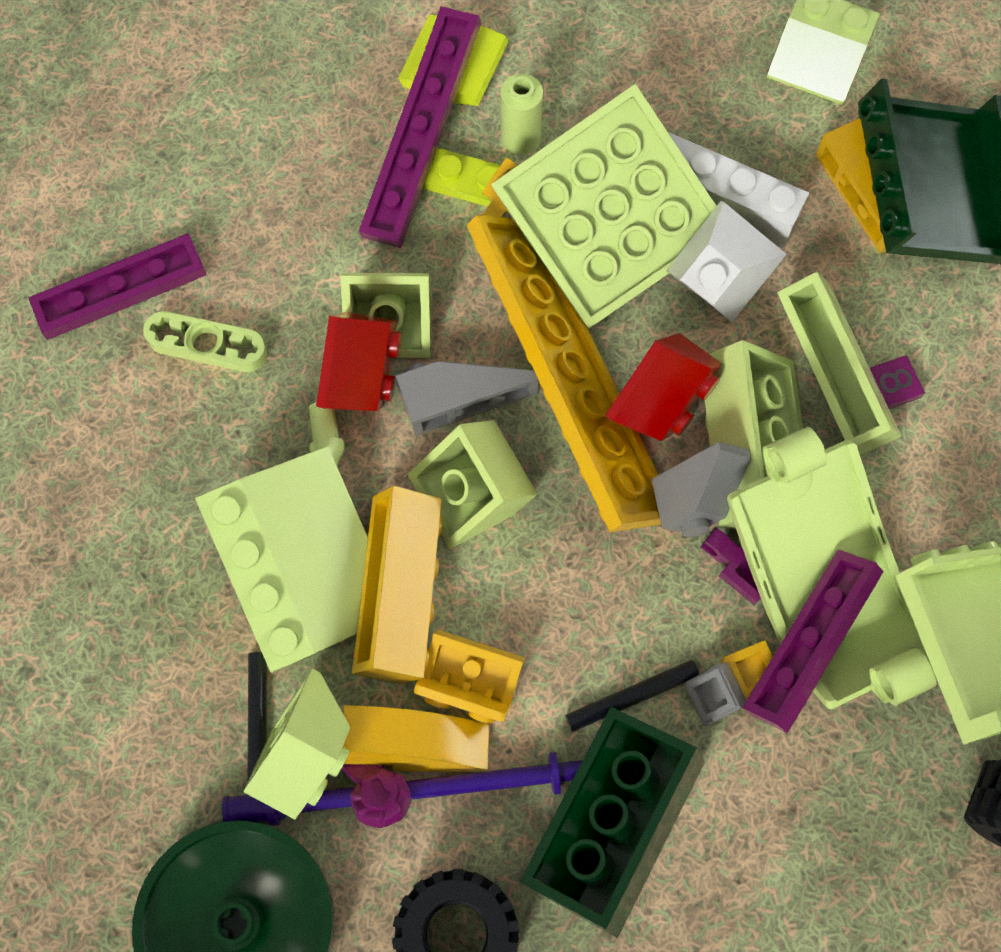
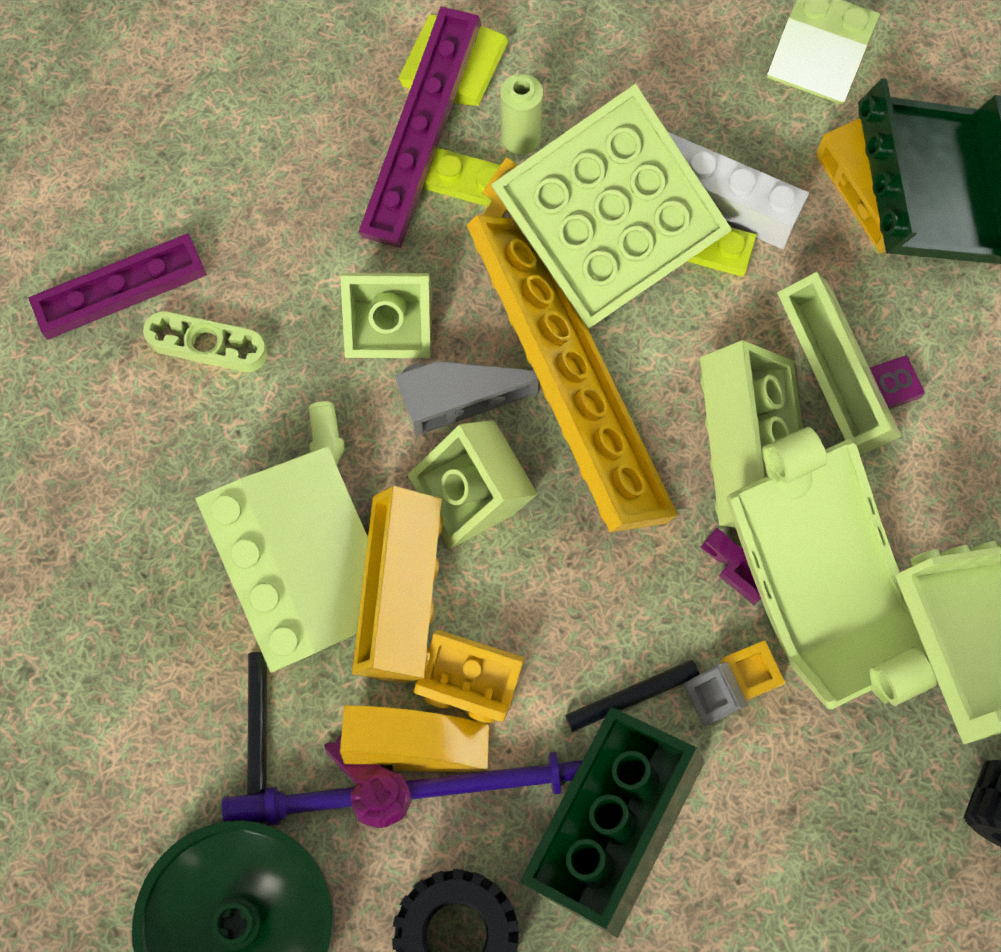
yellowish green slope [244,668,350,820] -> none
red slope [316,312,402,411] -> none
red slope [605,333,722,441] -> none
light grey slope [651,442,751,537] -> none
white slope [666,201,787,323] -> none
magenta plate [742,549,884,734] -> none

